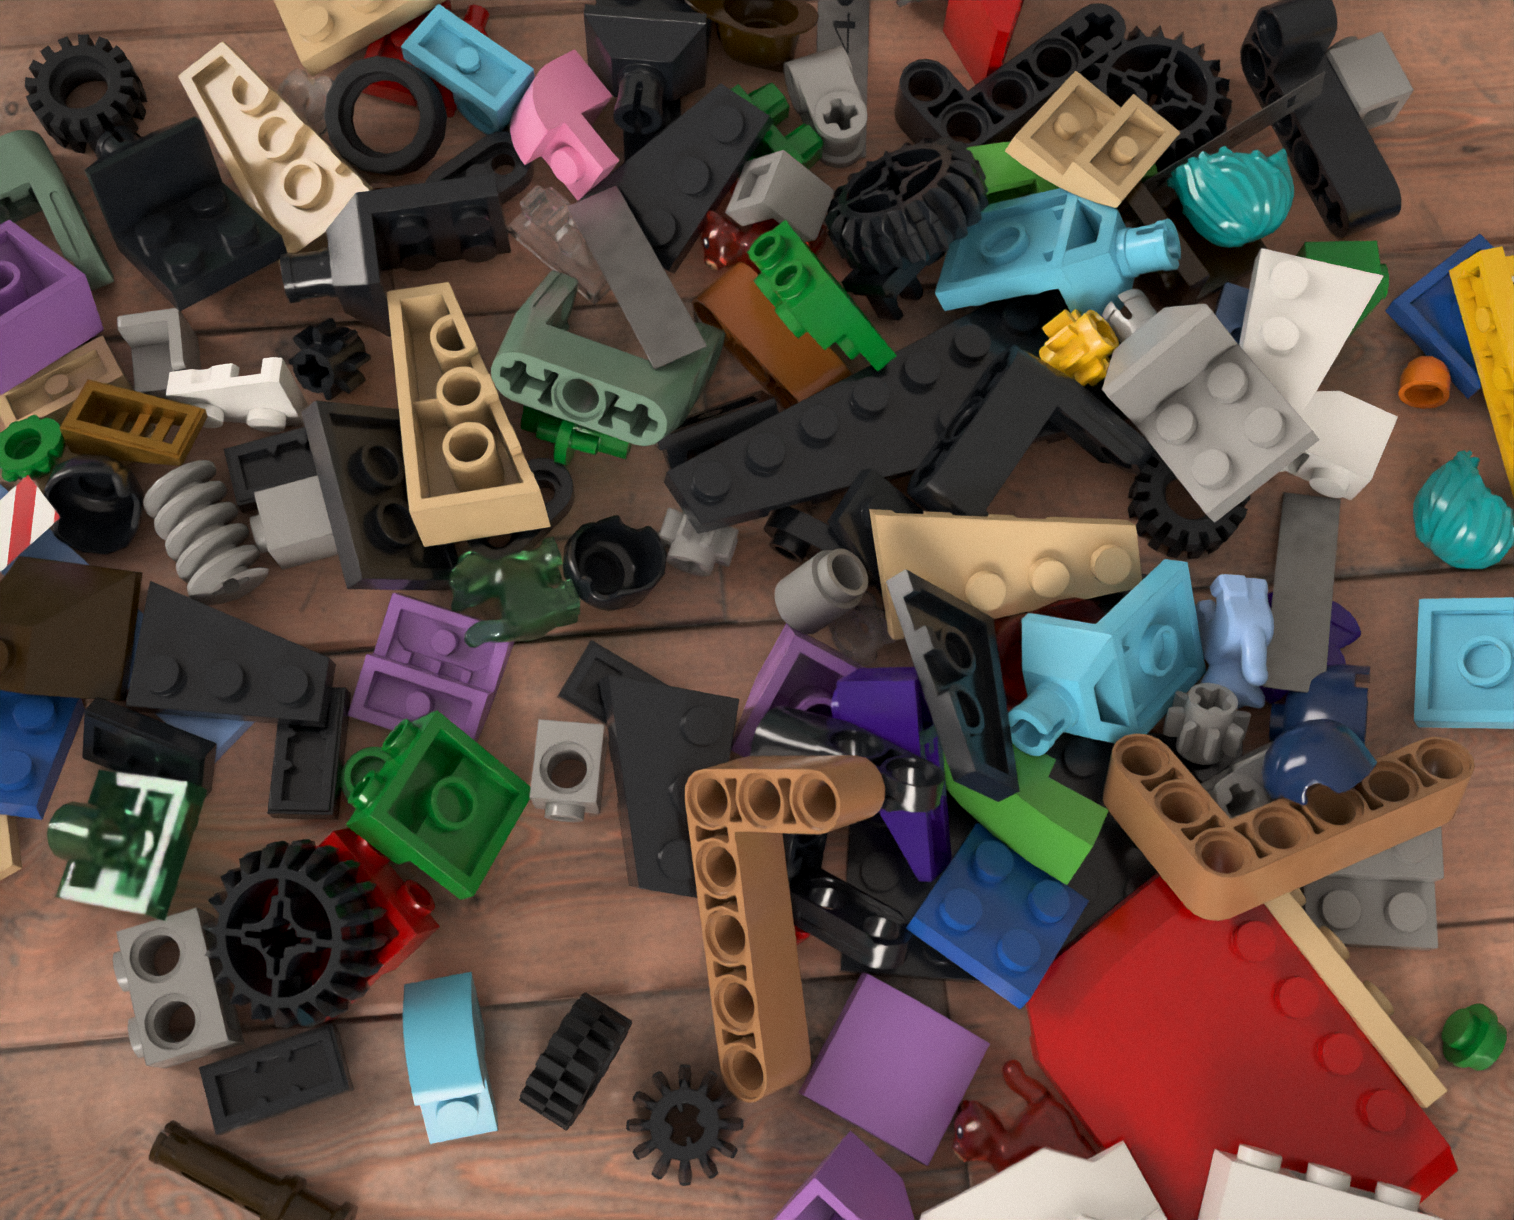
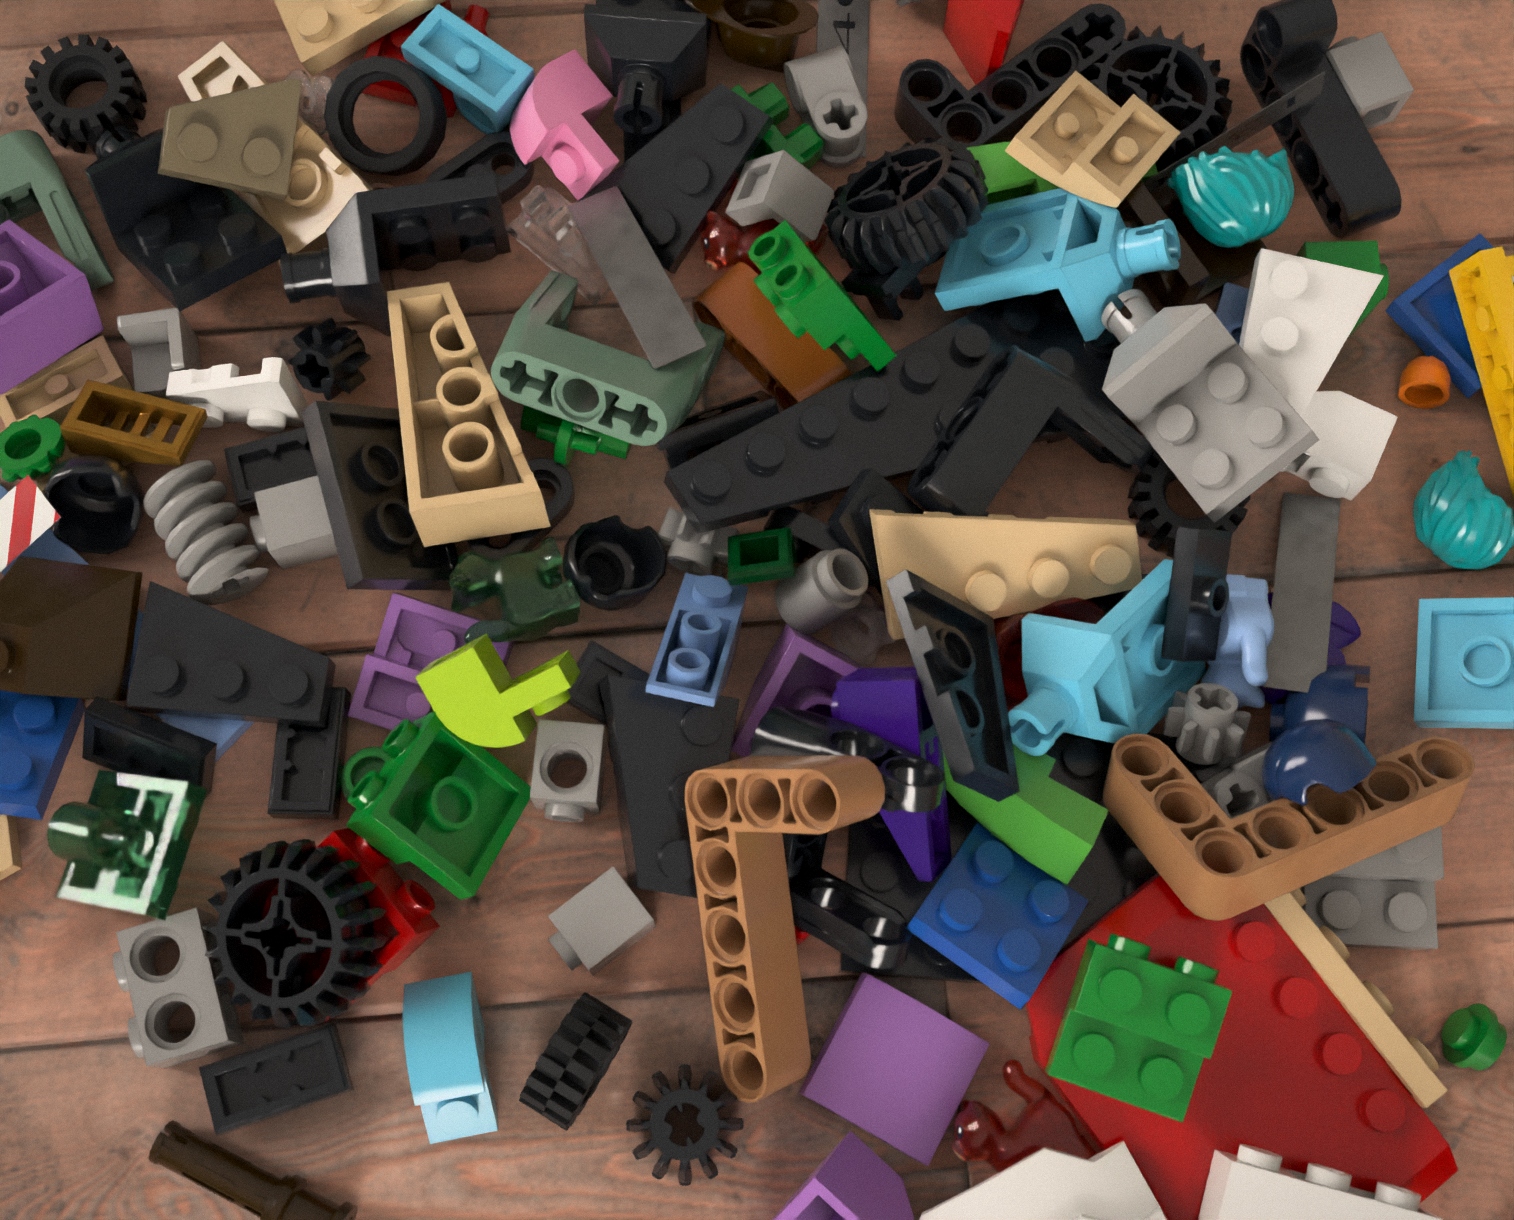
yellow gear [1039,309,1119,387] -> none
none -> dark tan wing [158,78,302,200]
none -> lime brick [415,633,581,748]
none -> light grey brick [548,867,656,976]
none -> medium blue slope [645,573,748,707]
none -> dark green slope [728,527,798,586]
none -> green plate [1045,933,1232,1123]
none -> black plate [1161,527,1232,662]

